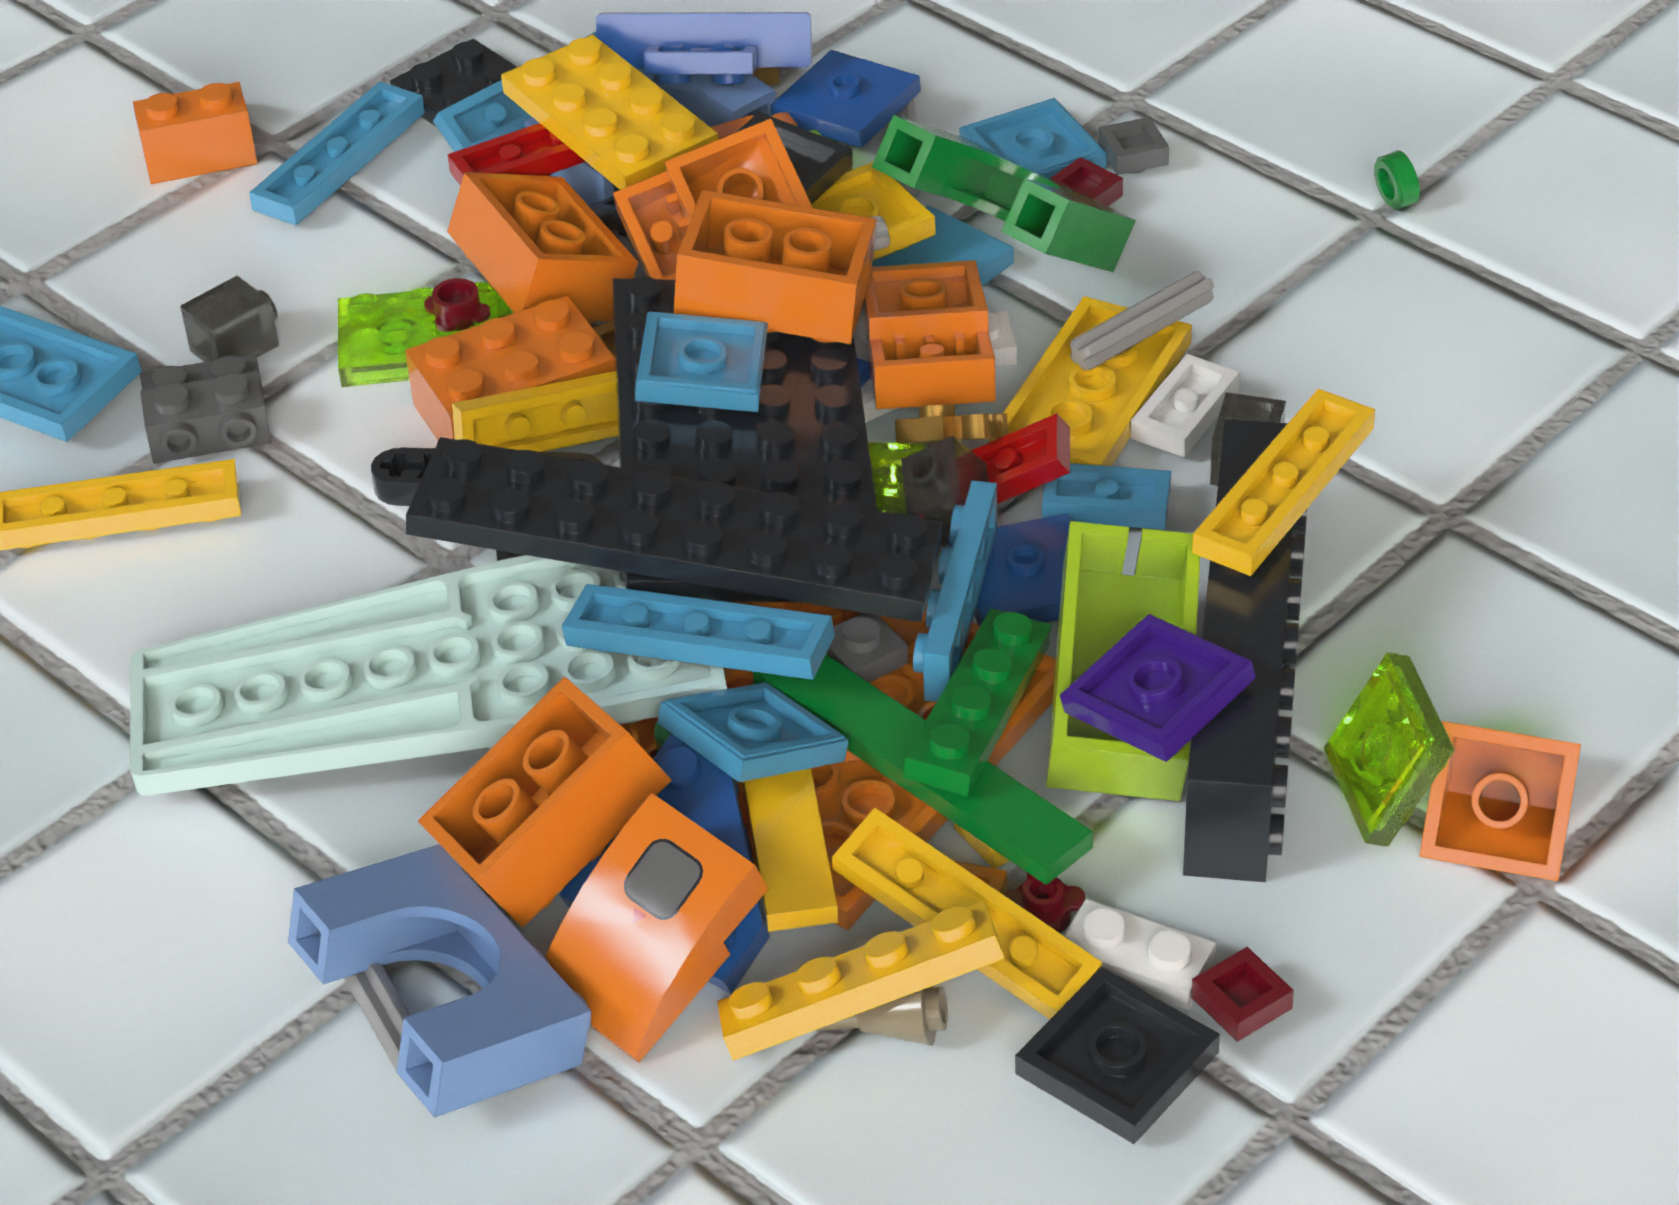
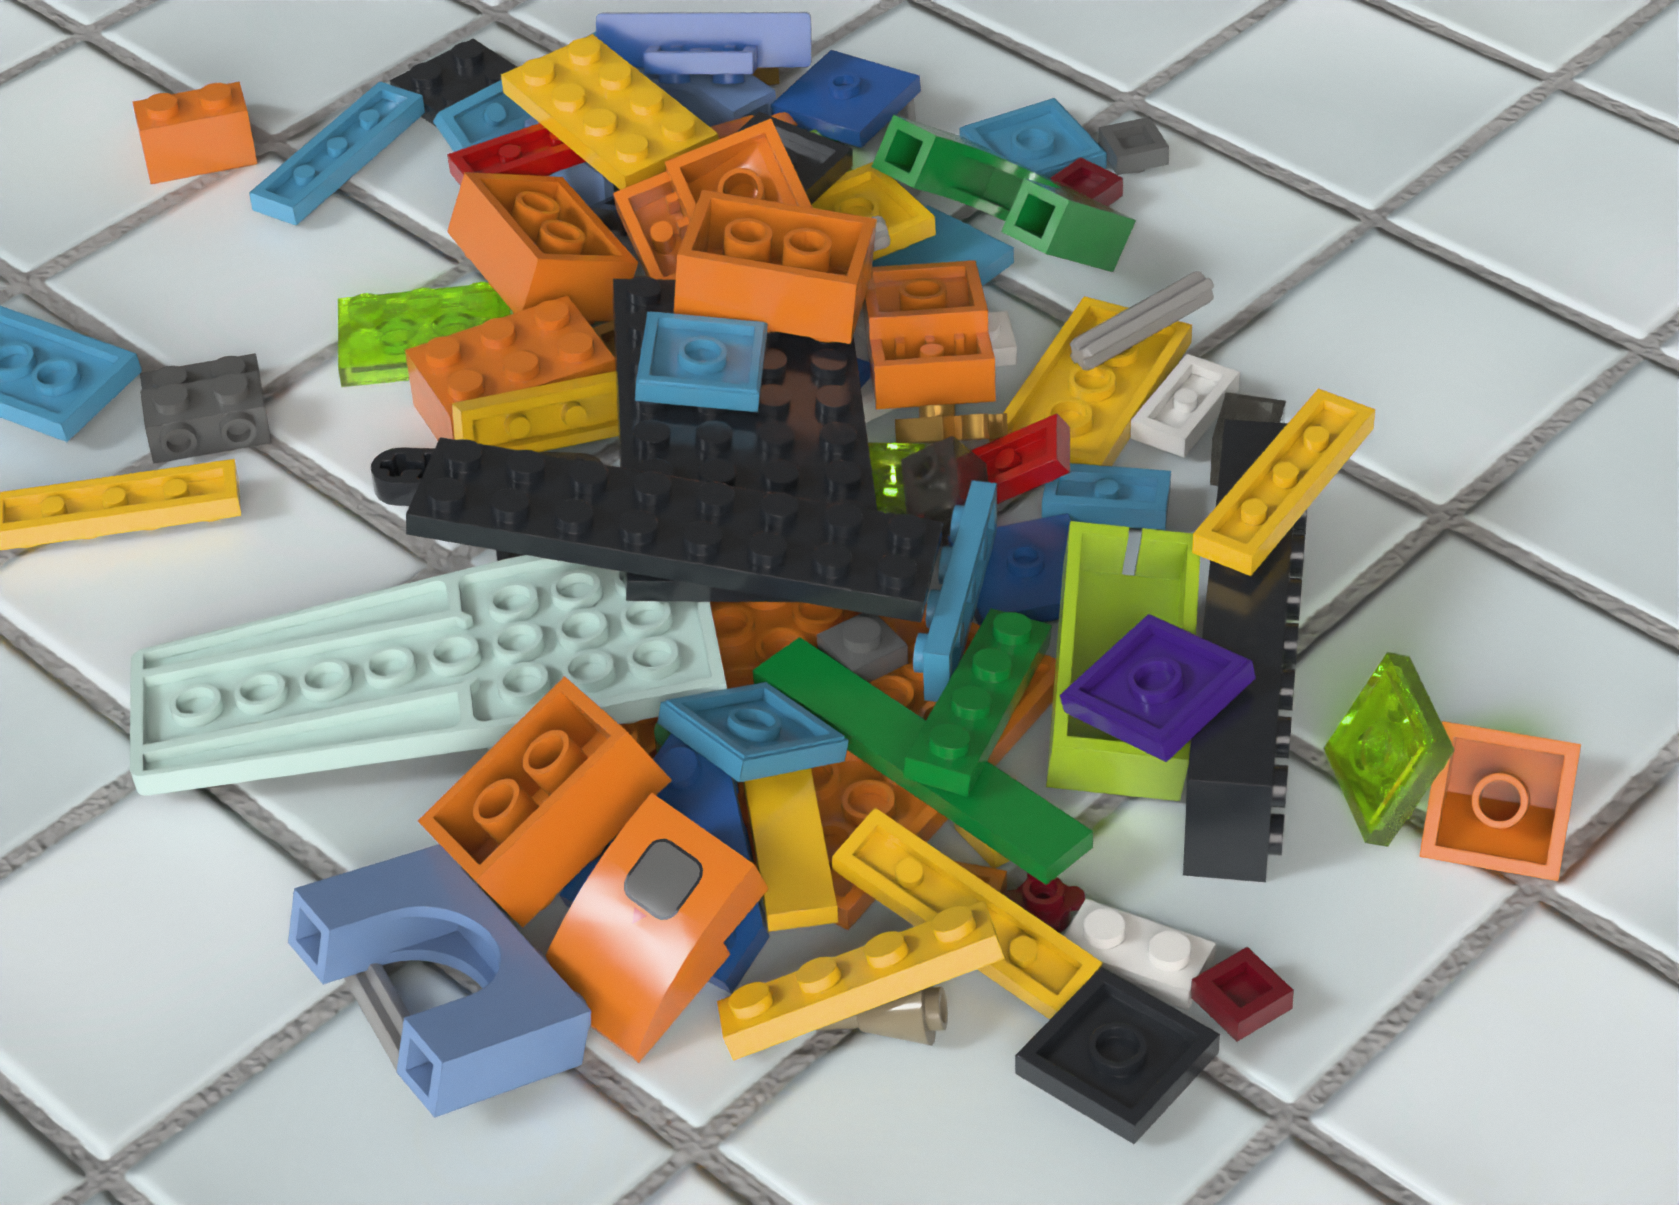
clear smoke brick [180,276,279,362] -> none
dark red plate [424,278,491,332] -> none
dark azure plate [562,584,835,680] -> none
green tile [1374,150,1420,210] -> none

